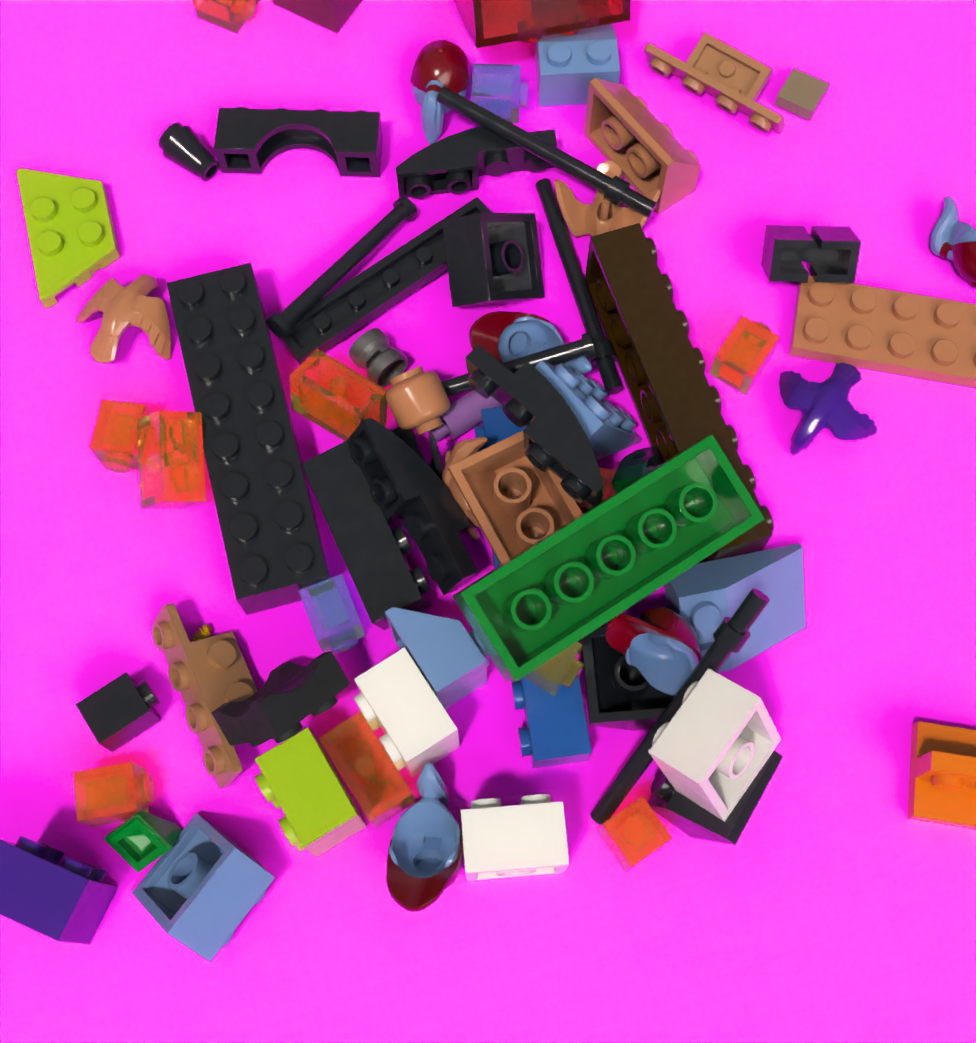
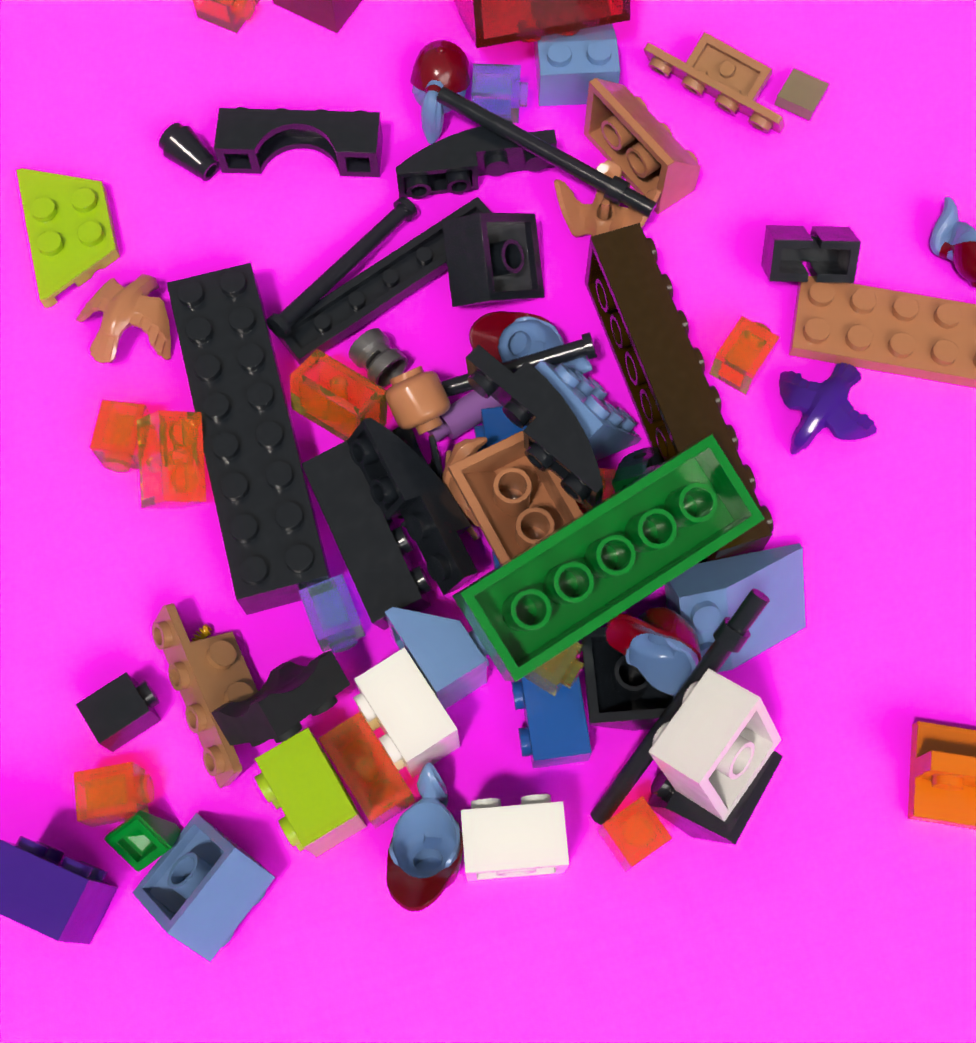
black bar [535,178,623,395] -> none

